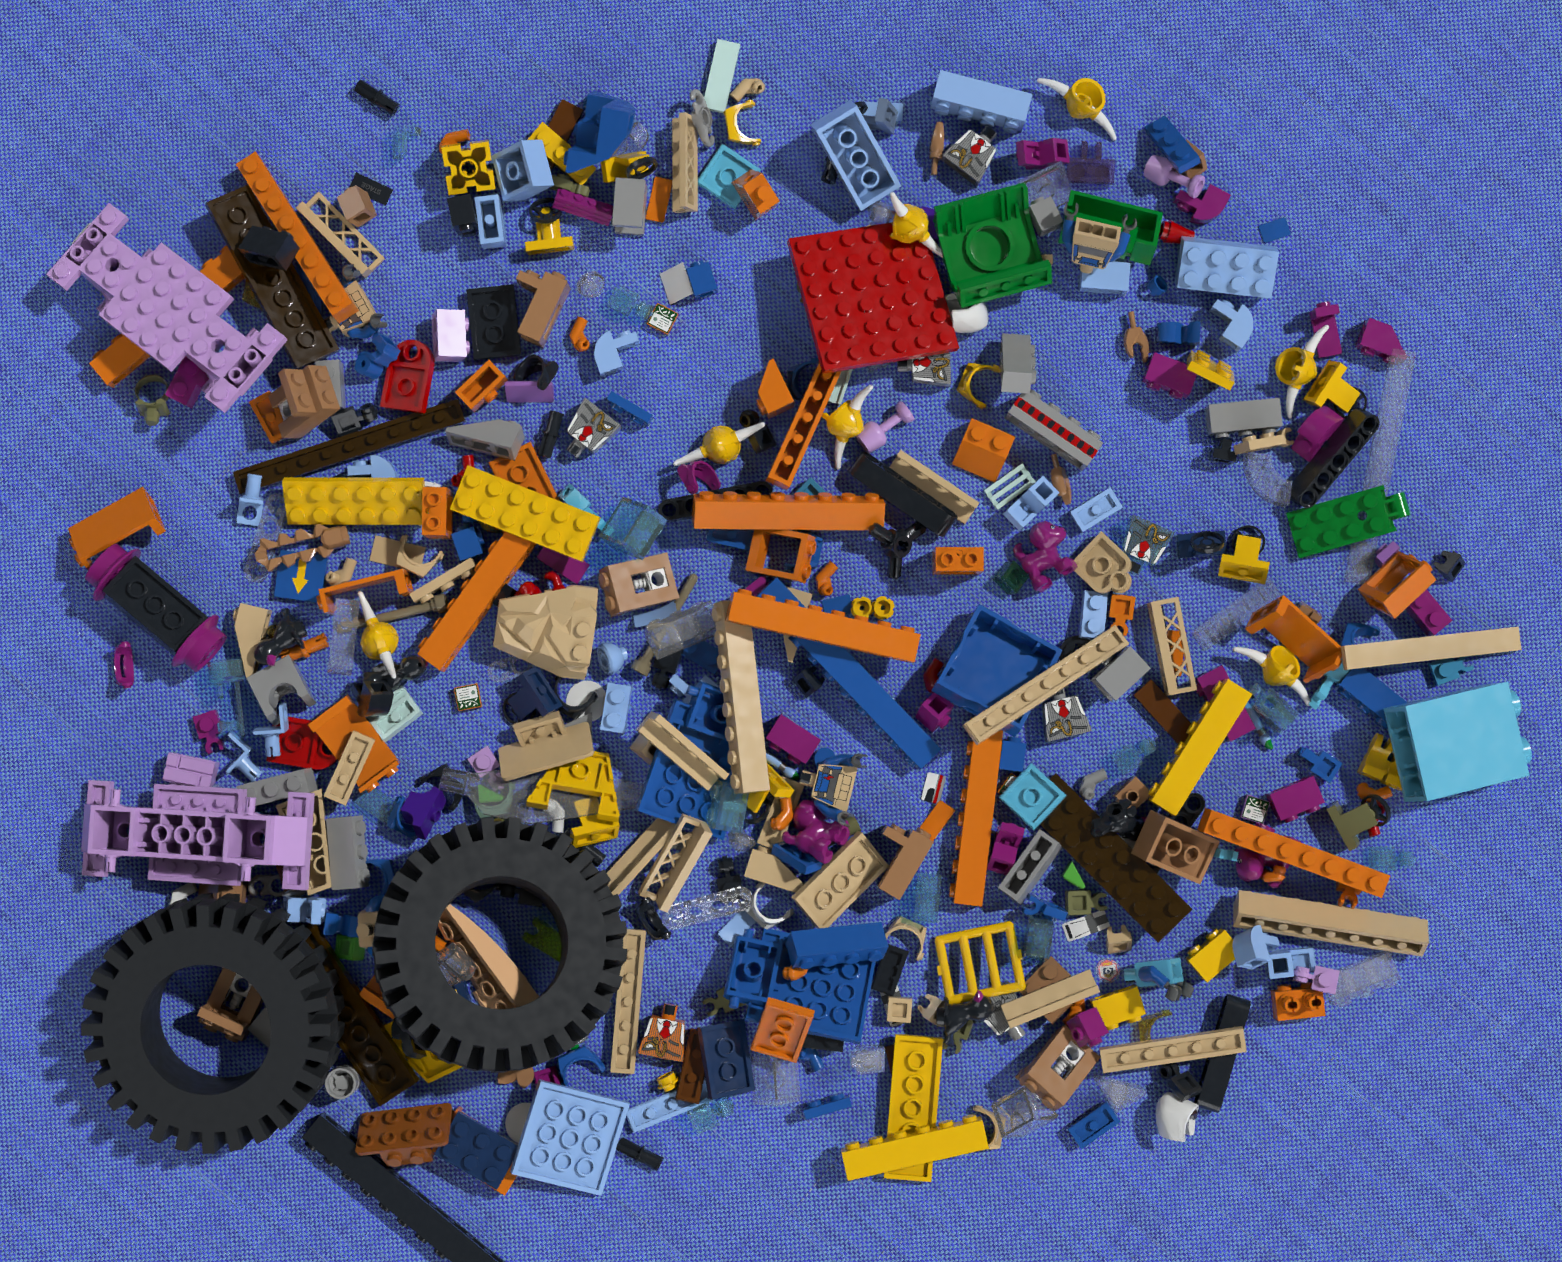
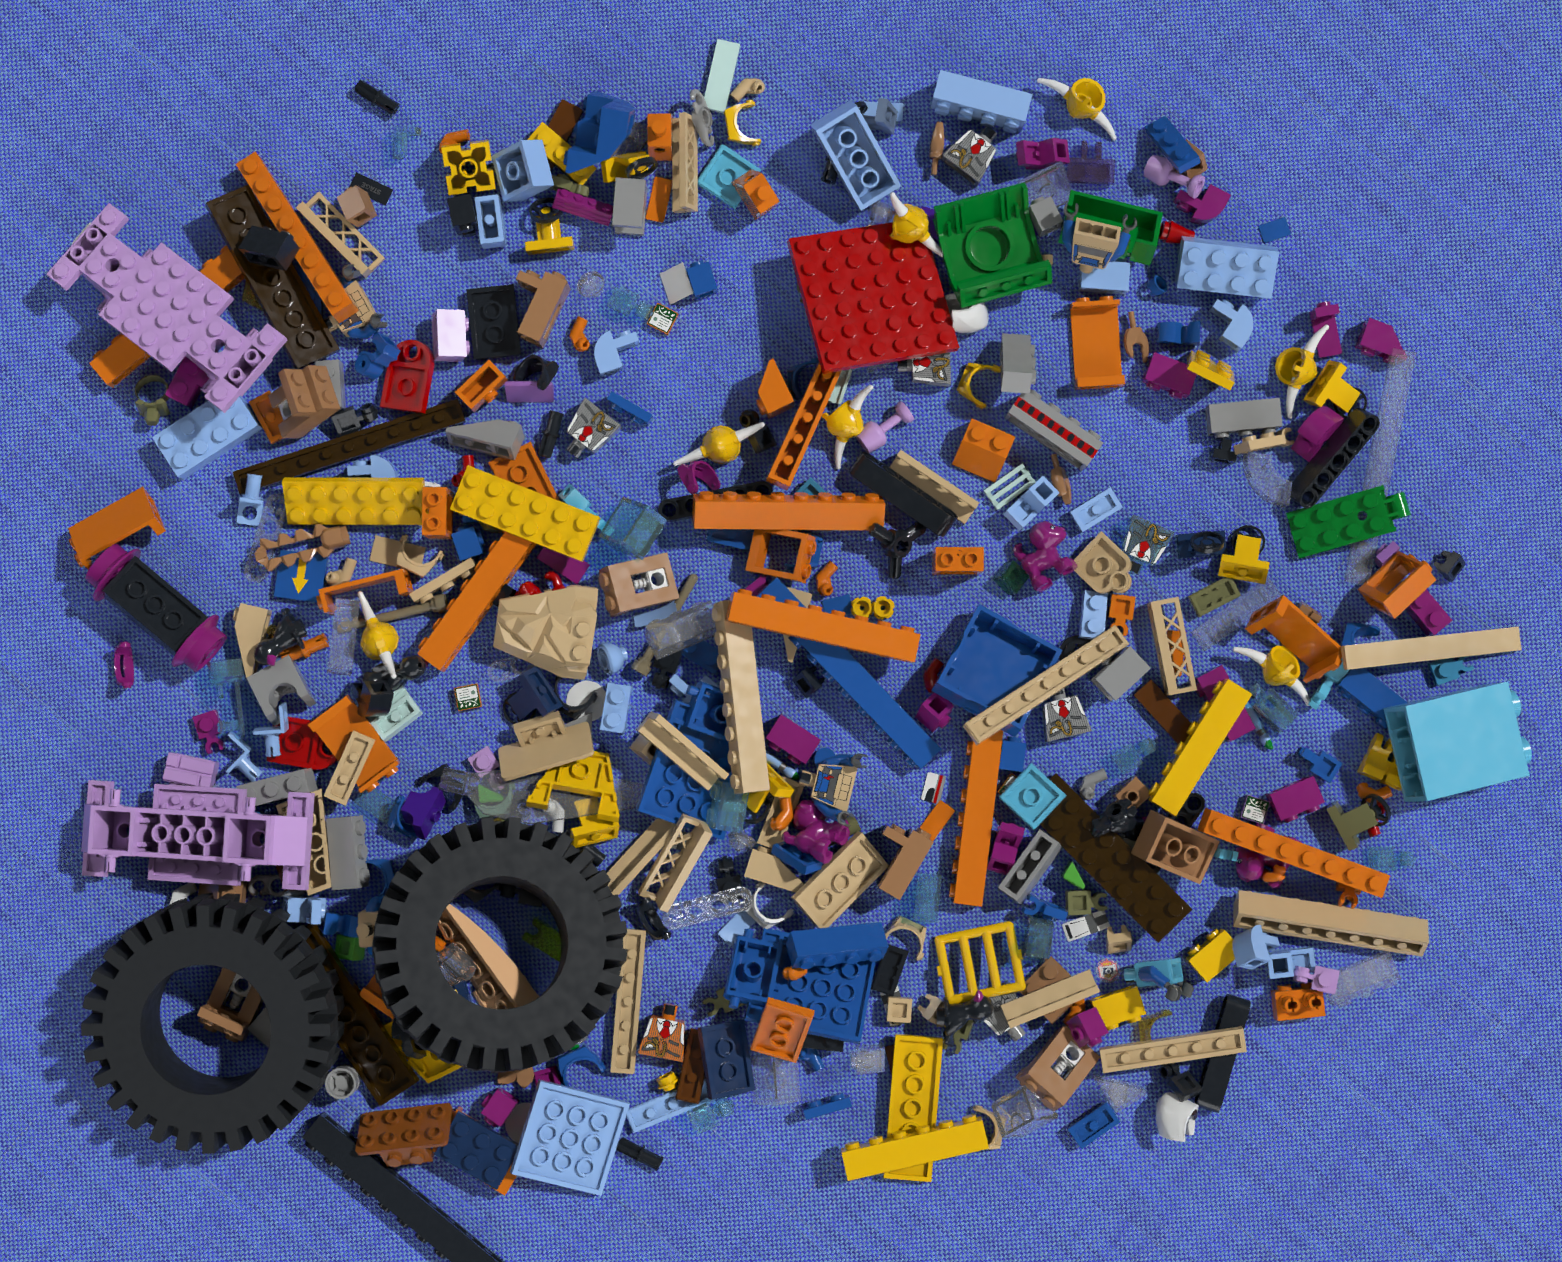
none -> light blue brick [152,396,263,480]
none -> magenta brick [481,1087,520,1127]
none -> orange torso [647,113,673,161]
none -> orange panel [1070,296,1125,390]
none -> olive plate [1187,577,1241,618]

